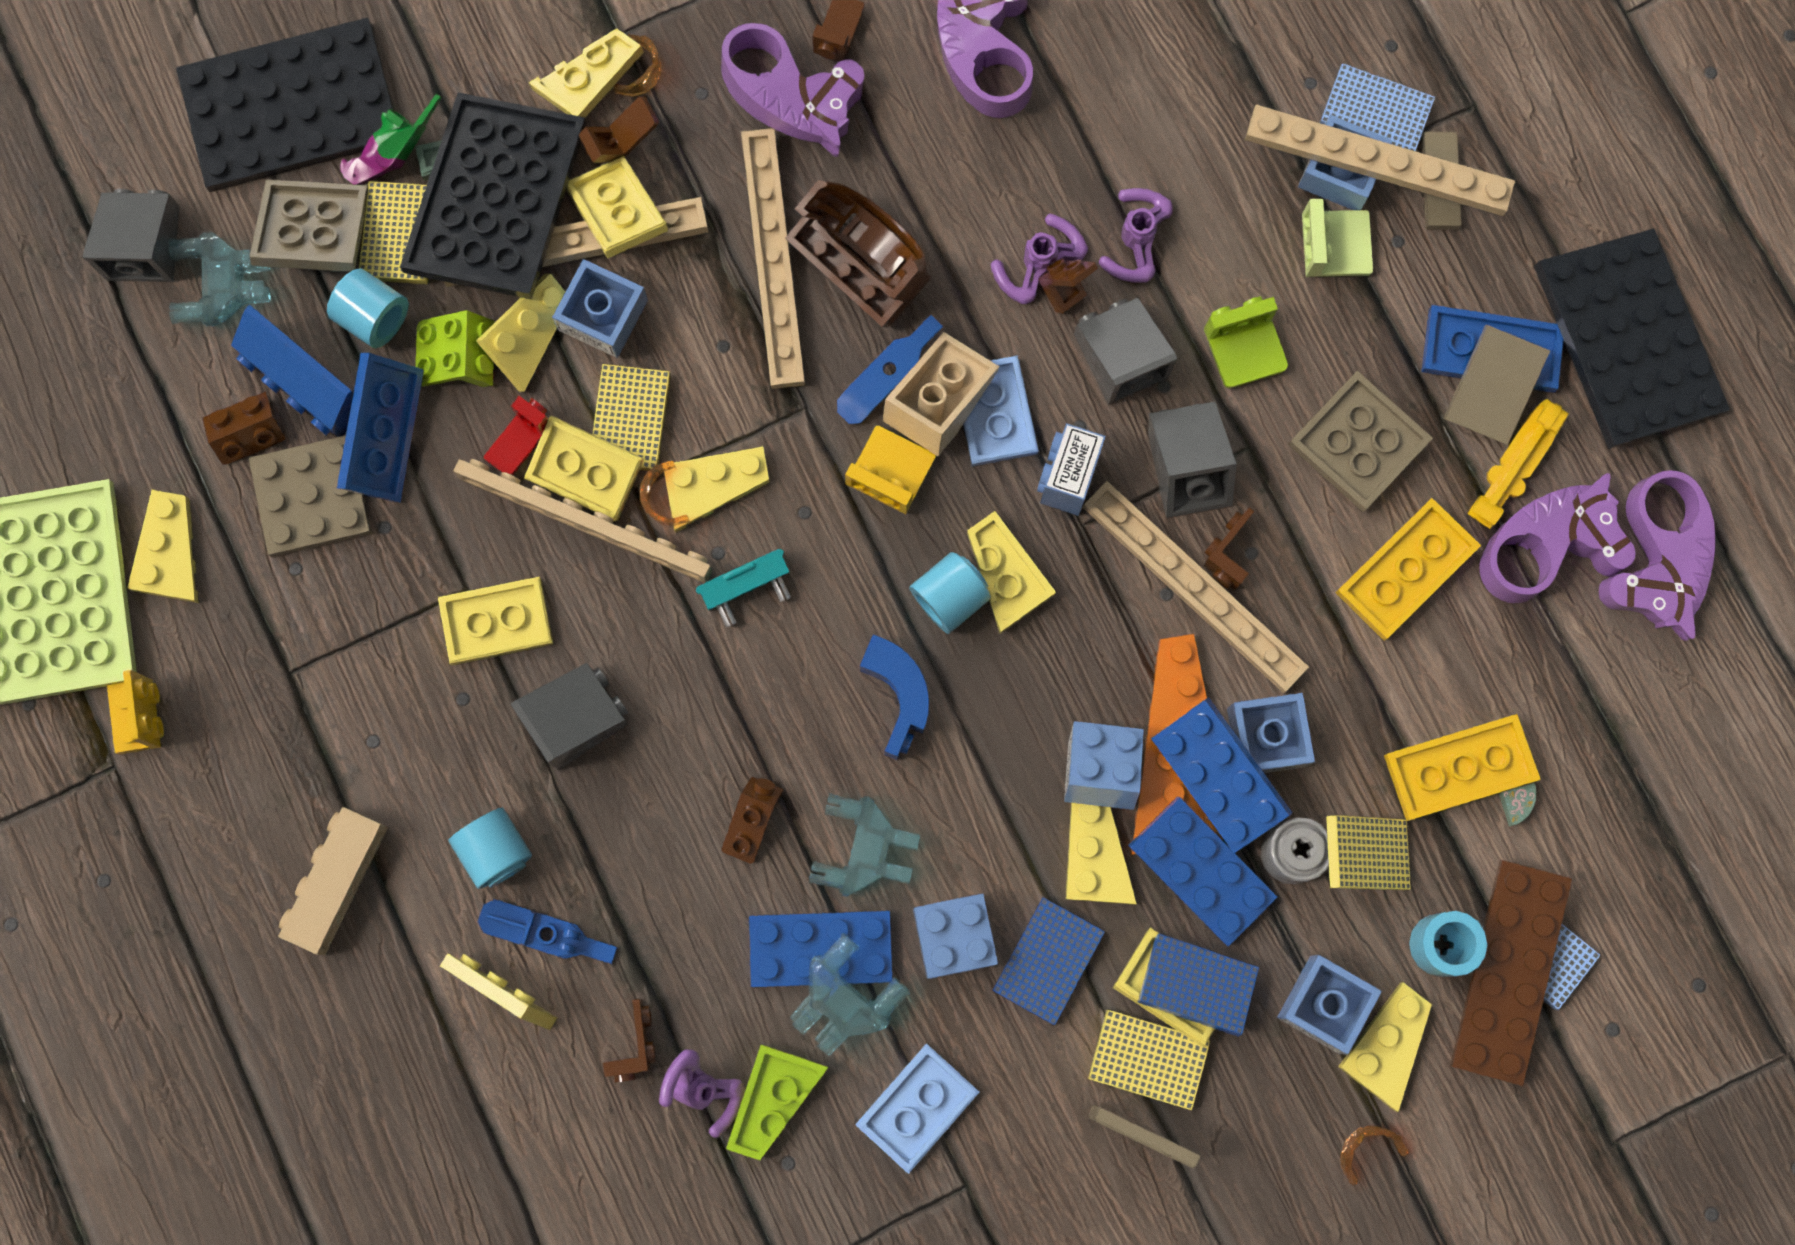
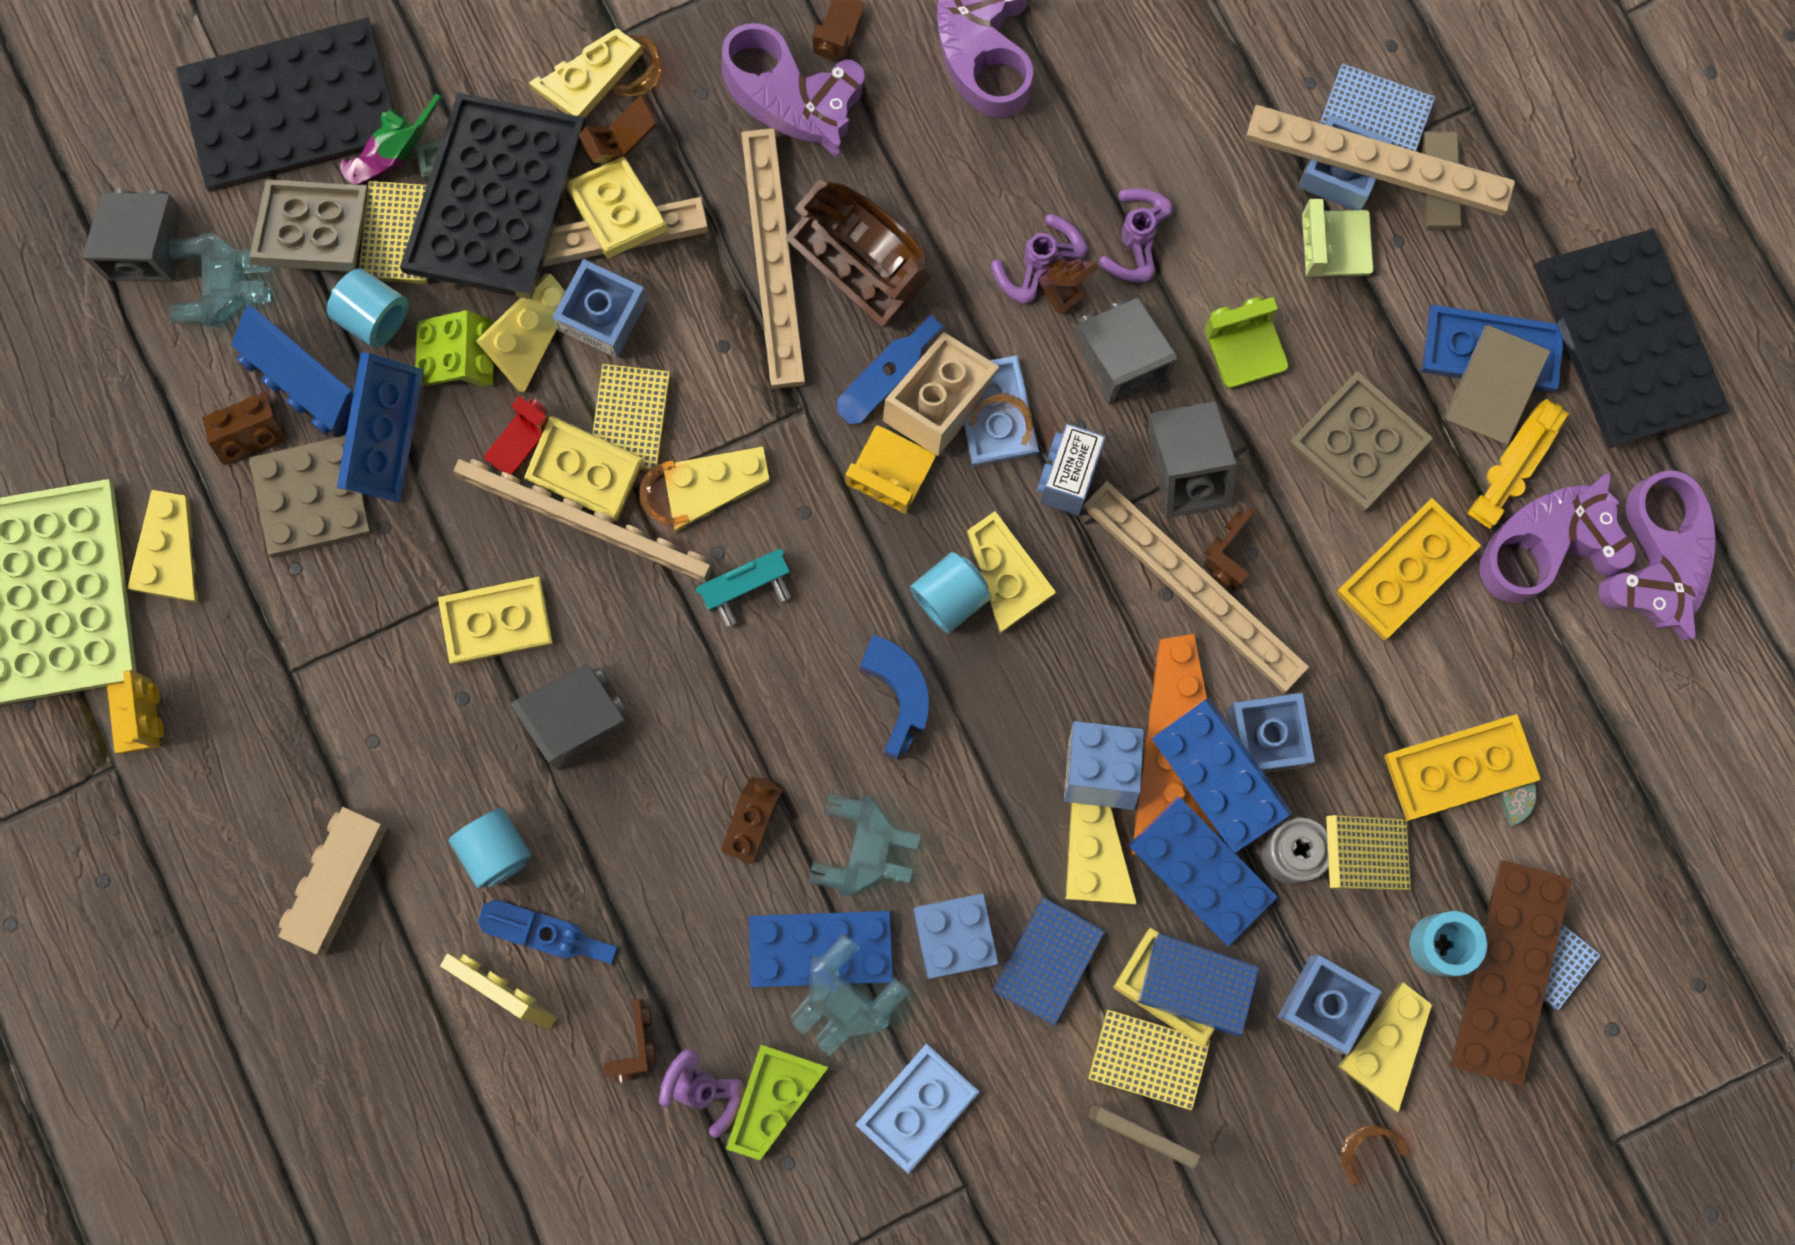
none -> clear orange helmet [968,393,1034,446]

